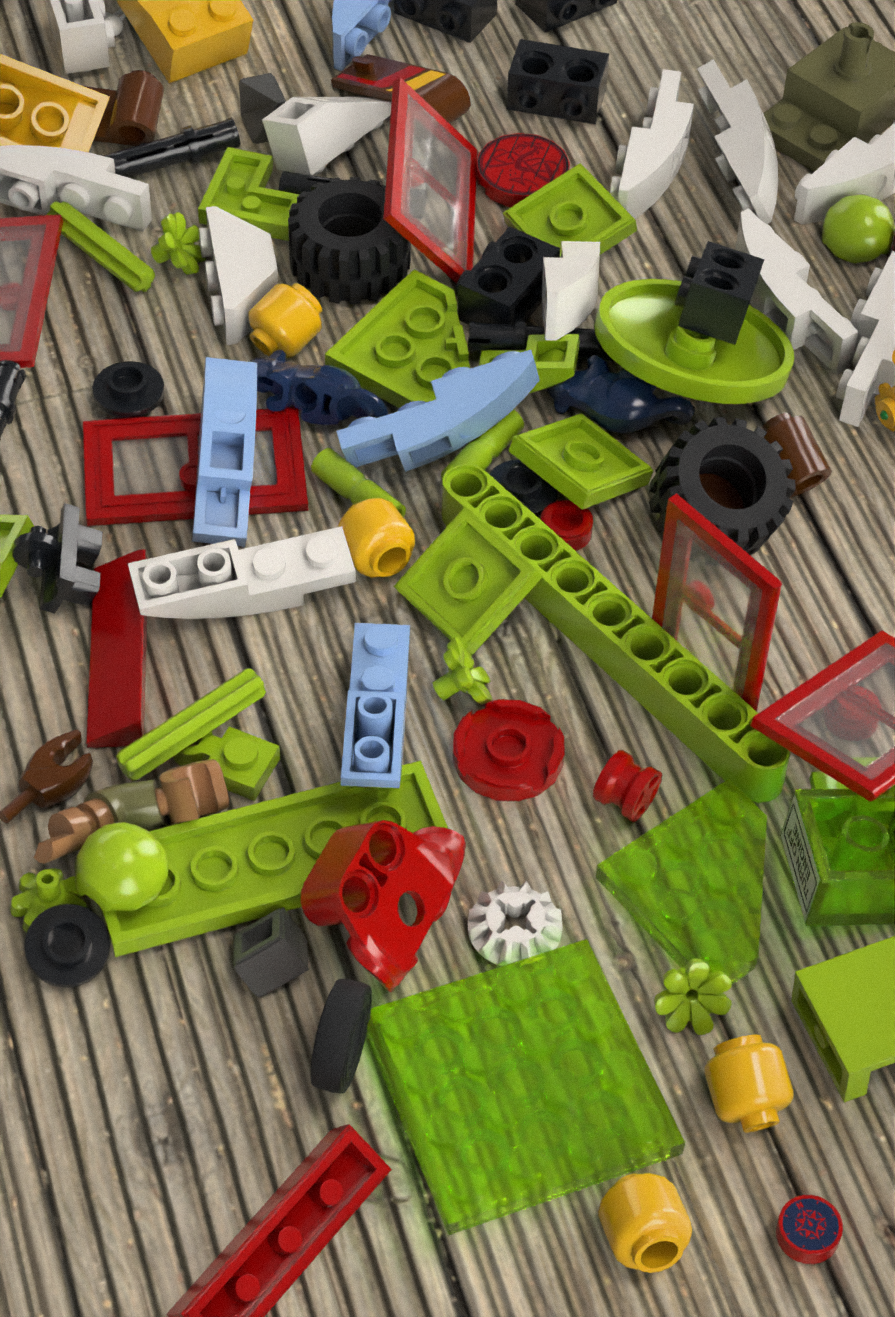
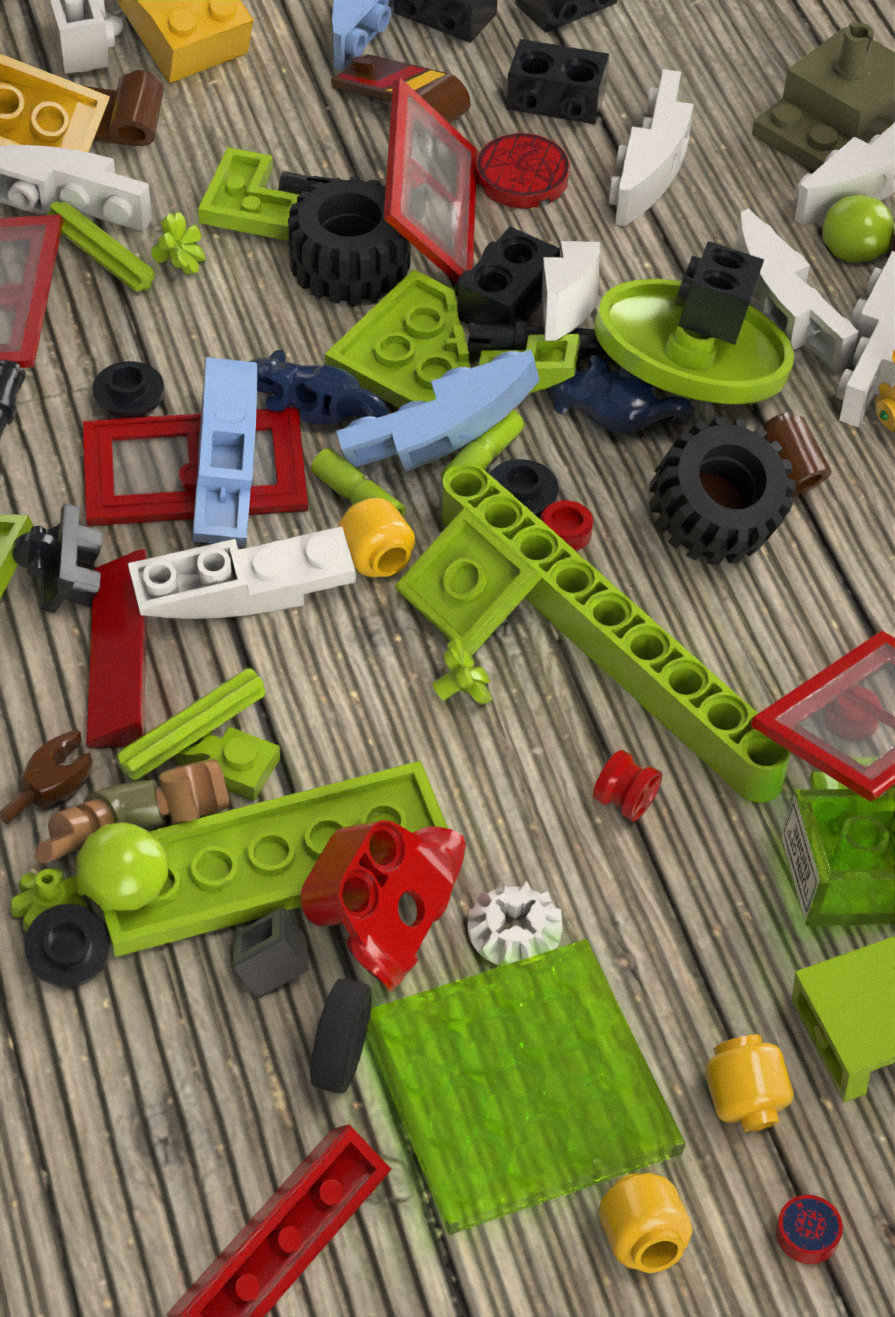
black pin [101,118,240,178] -> none
white slope [198,206,278,345] -> none
dark grey slope [239,73,286,144] -> none
yellow head [248,283,322,358] -> none
white slope [262,97,391,176] -> none
light blue slope [341,623,410,788] -> none
red tile [453,699,565,801] -> none
lime plate [503,163,637,255] -> none
lime plate [508,413,654,510] -> none
clear neon green plate [596,779,767,984] -> none
clear door [652,493,782,711] -> none
lime plant [654,958,732,1035] -> none
white slope [697,59,778,224] -> none

